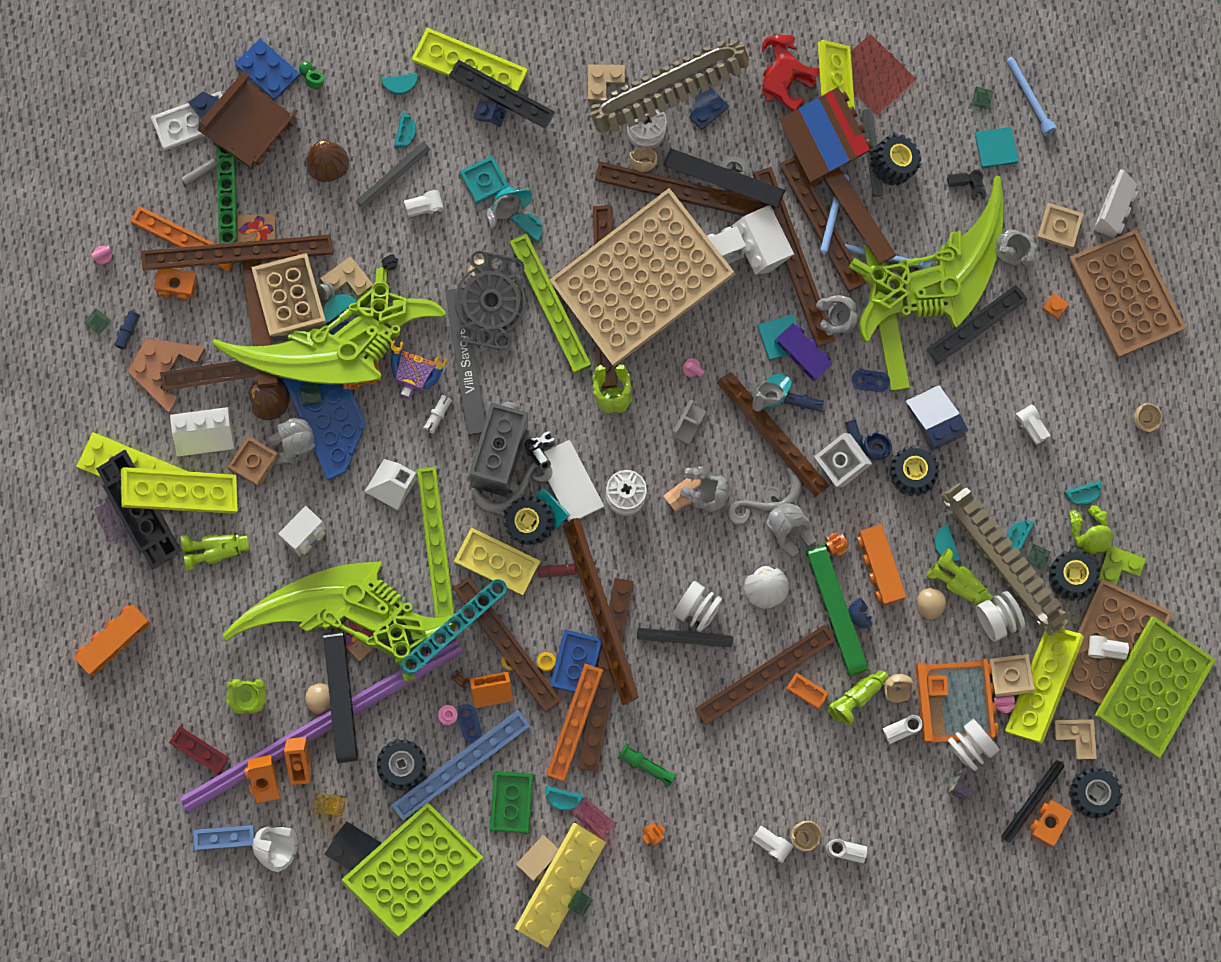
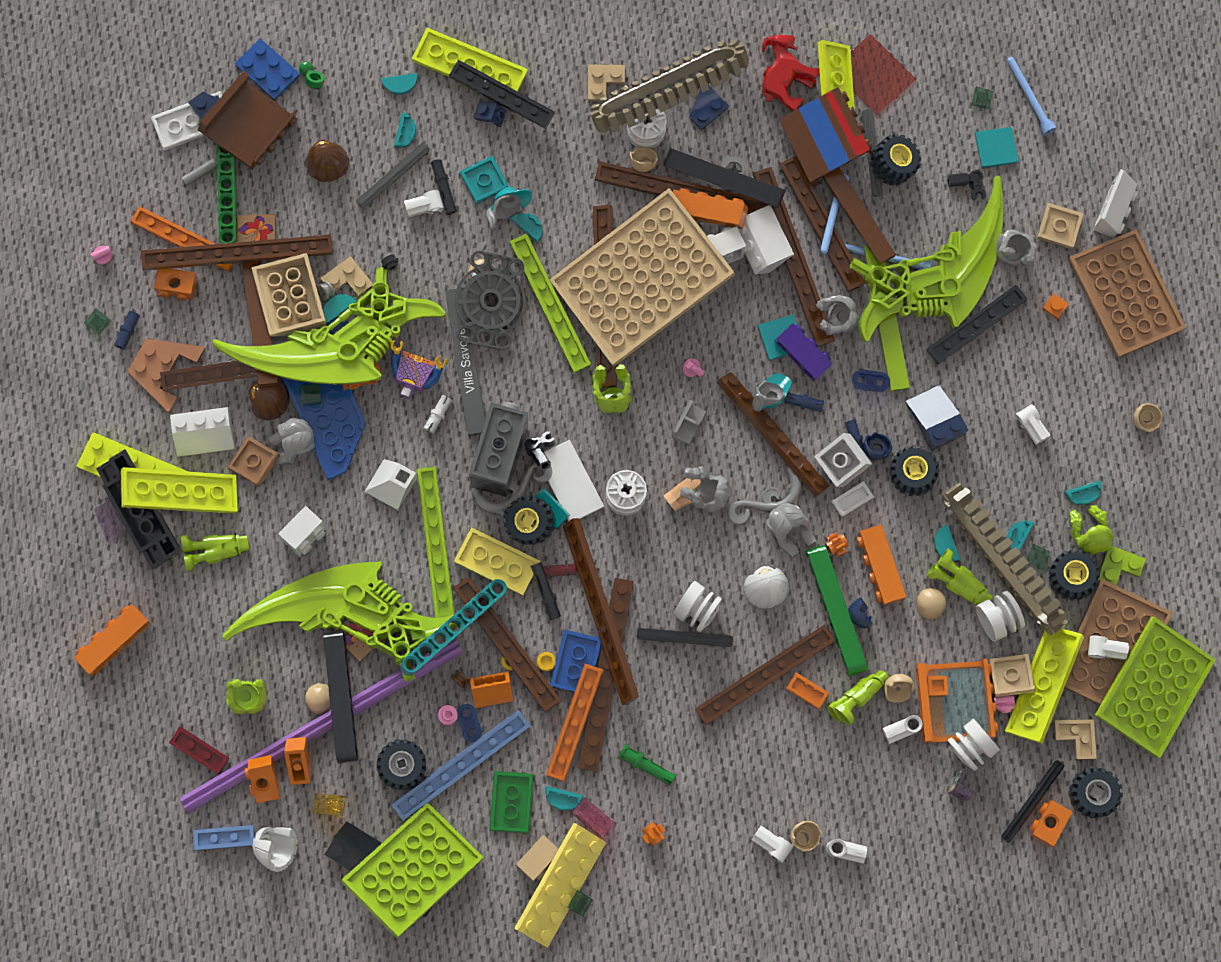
none -> black pin [430,159,458,215]
none -> black pin [530,562,561,621]
none -> orange brick [673,188,748,230]
none -> white tile [831,481,874,518]

